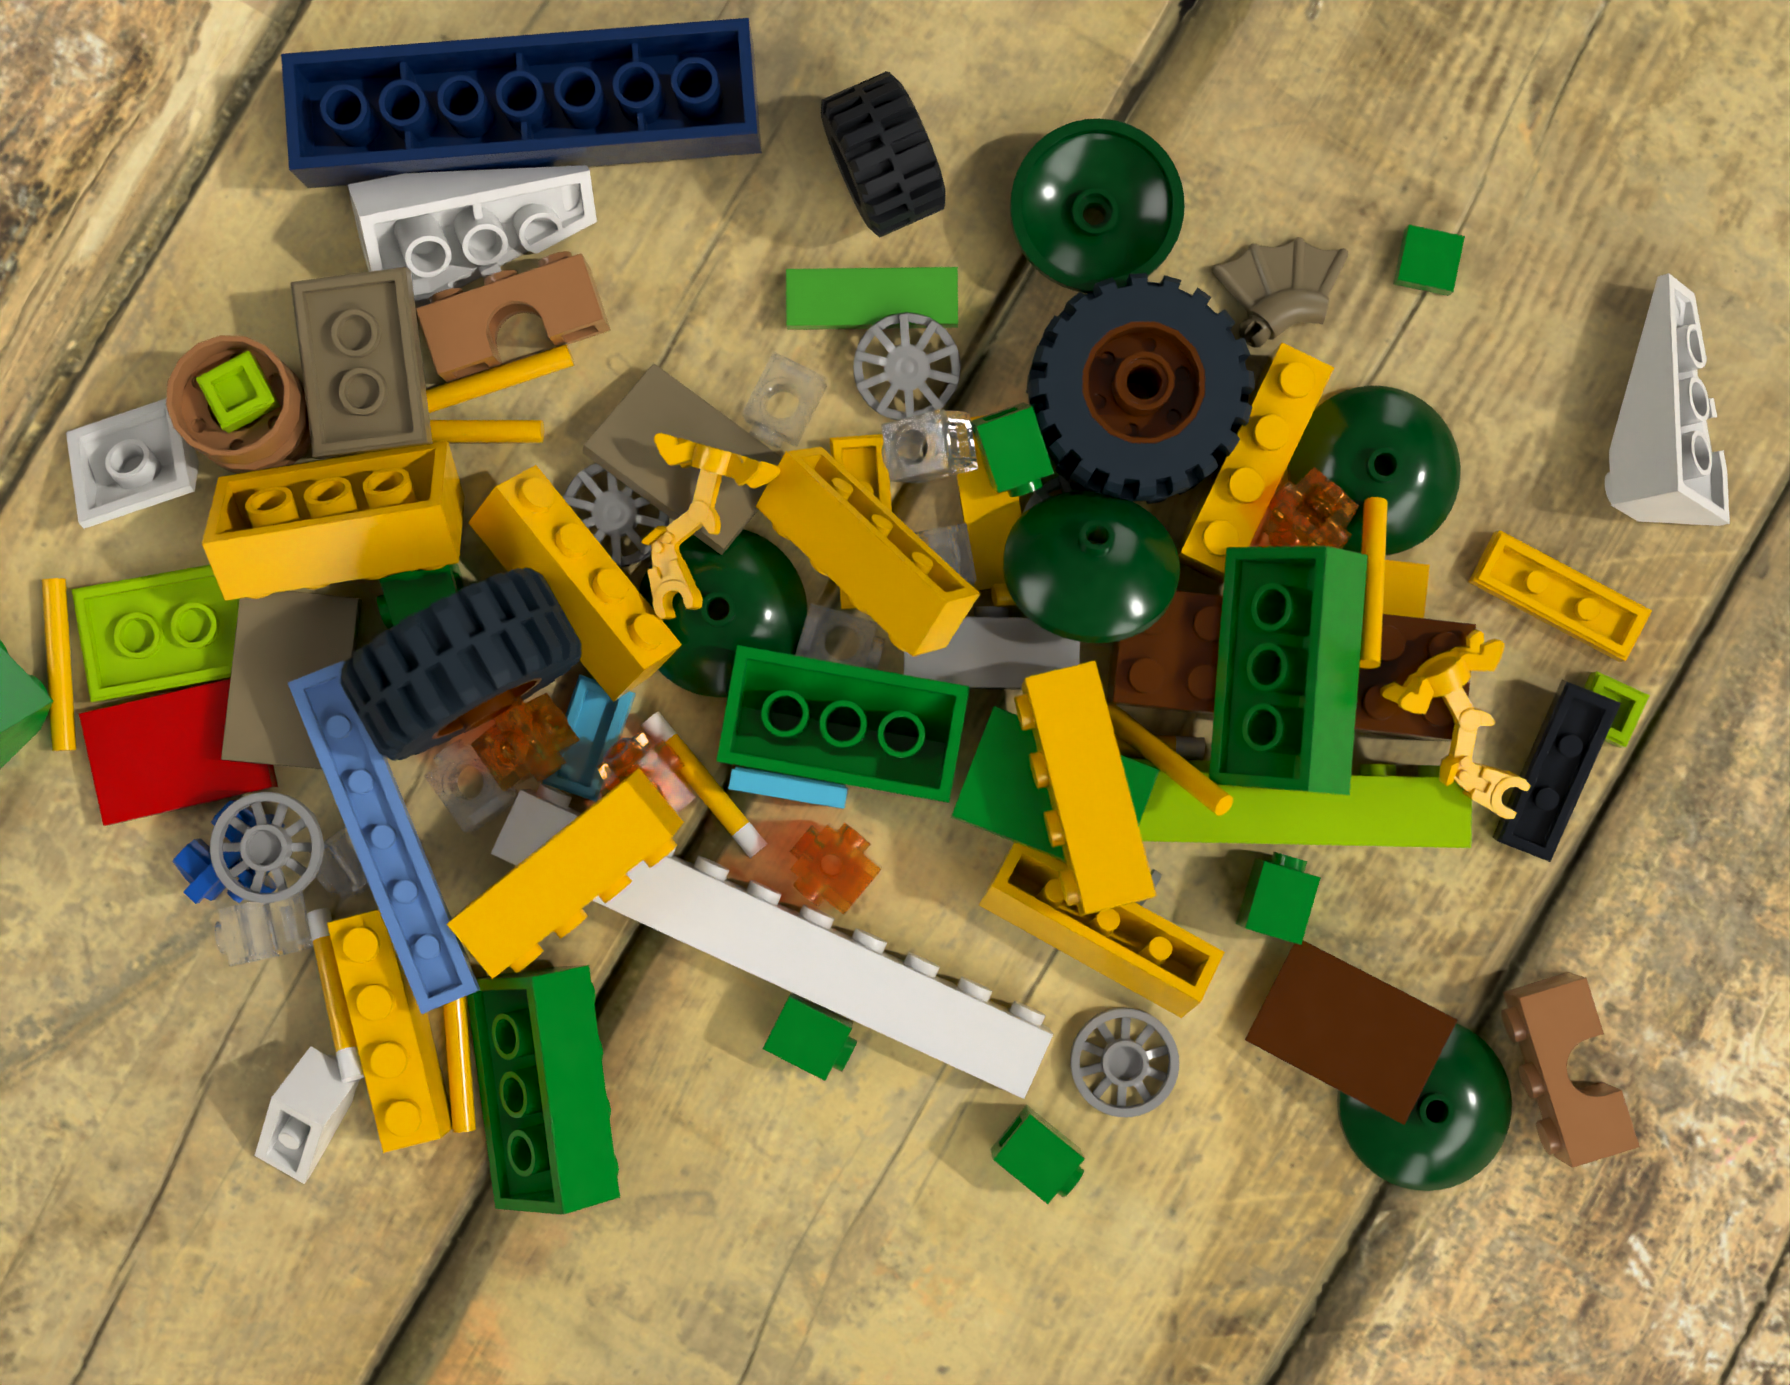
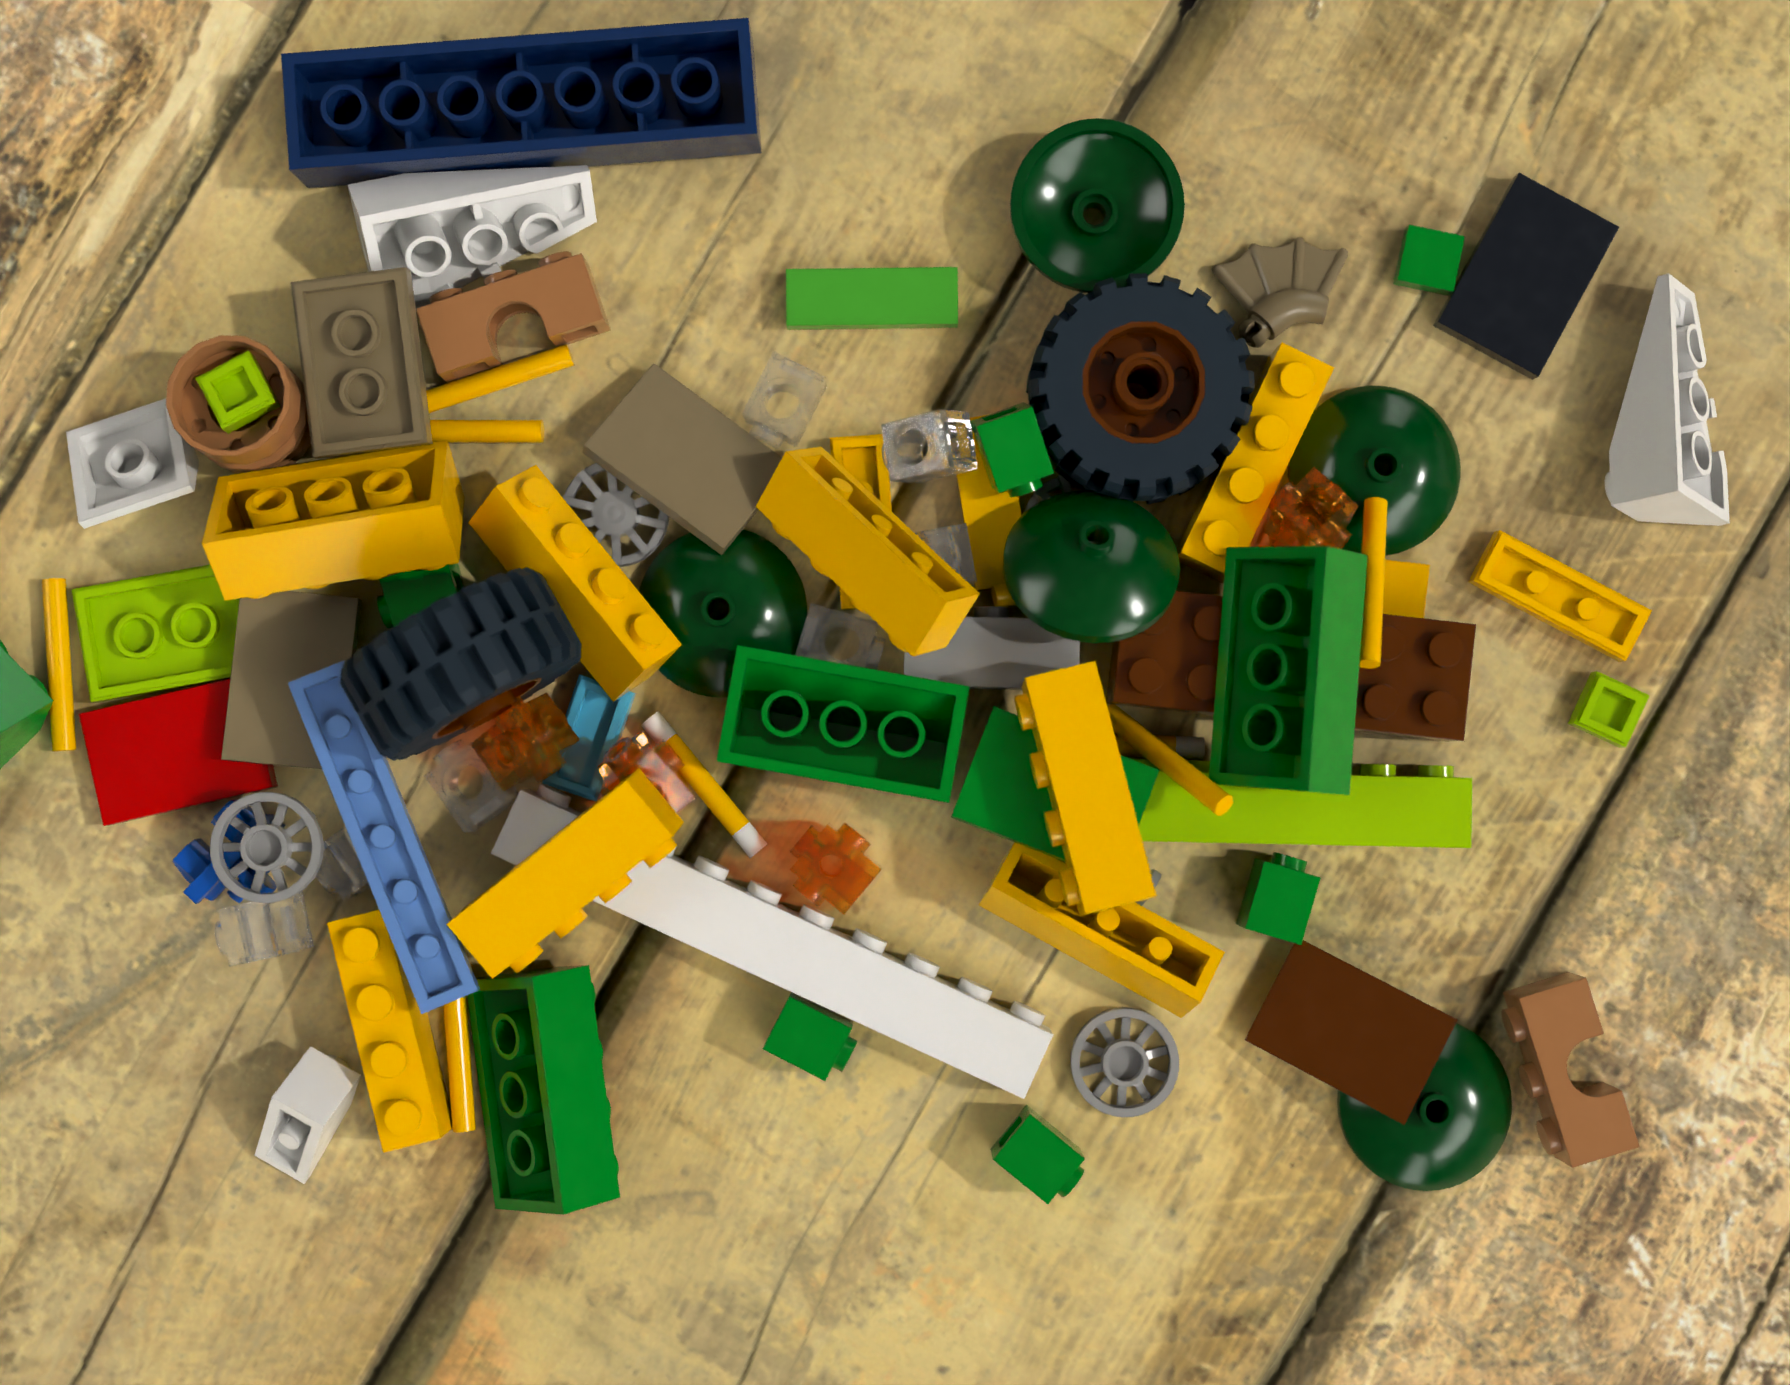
yellow bar [307,908,364,1082] -> none
yellow piece [641,433,781,620] -> none
medium azure tile [729,766,848,809] -> none
black tyre [821,71,946,238] -> none
light grey wheel [853,312,961,422] -> none
yellow piece [1379,630,1531,819] -> none
black tile [1493,680,1621,862] -> none
none -> black tile [1433,173,1619,380]

